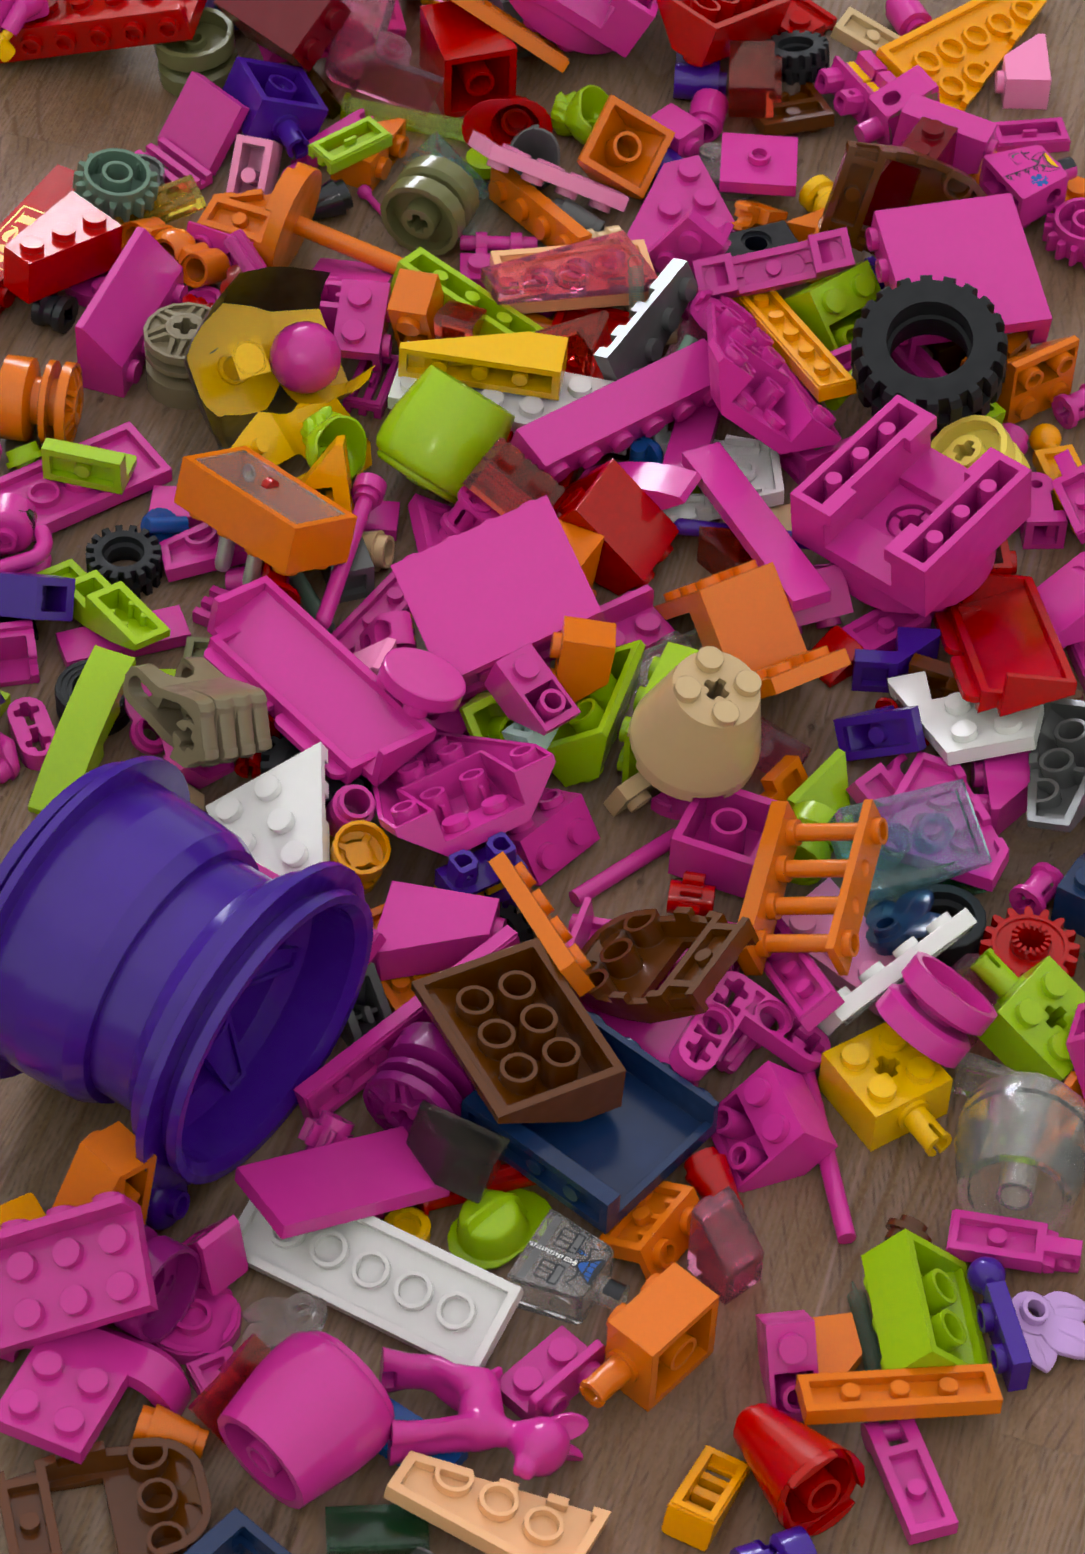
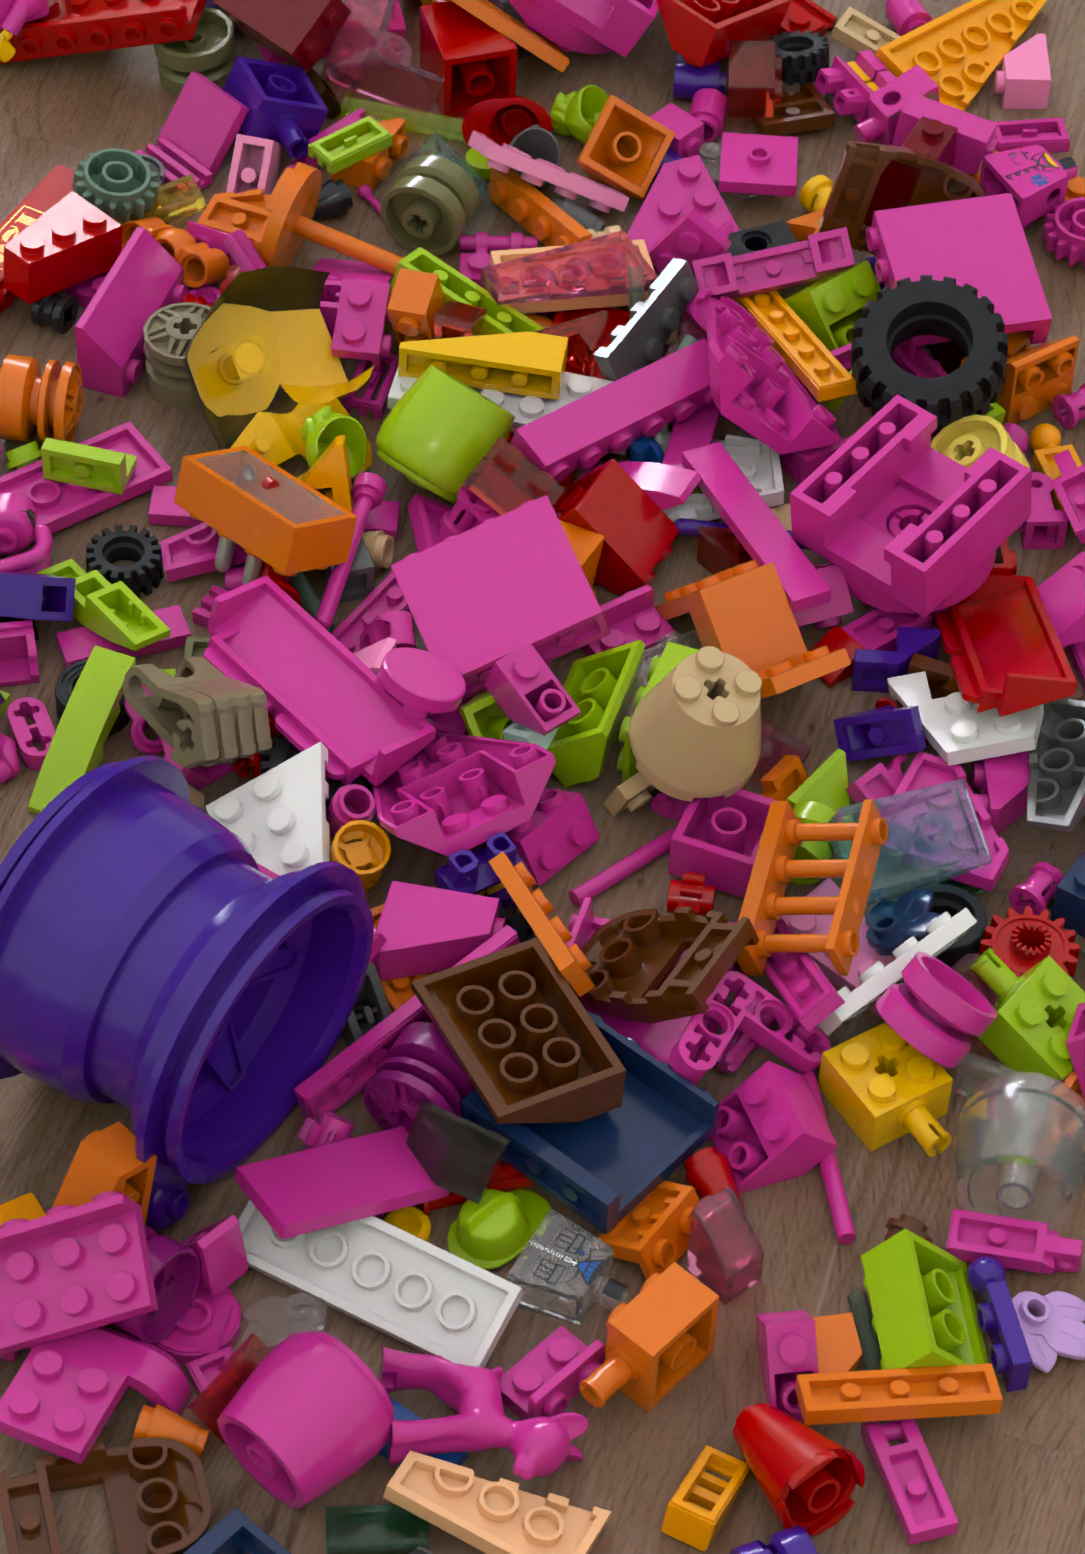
blue plate [141,508,189,545] -> none
dark pink piece [269,321,342,394] -> none
orange slope [549,616,616,703] -> none
orange plate [731,200,789,231] -> none

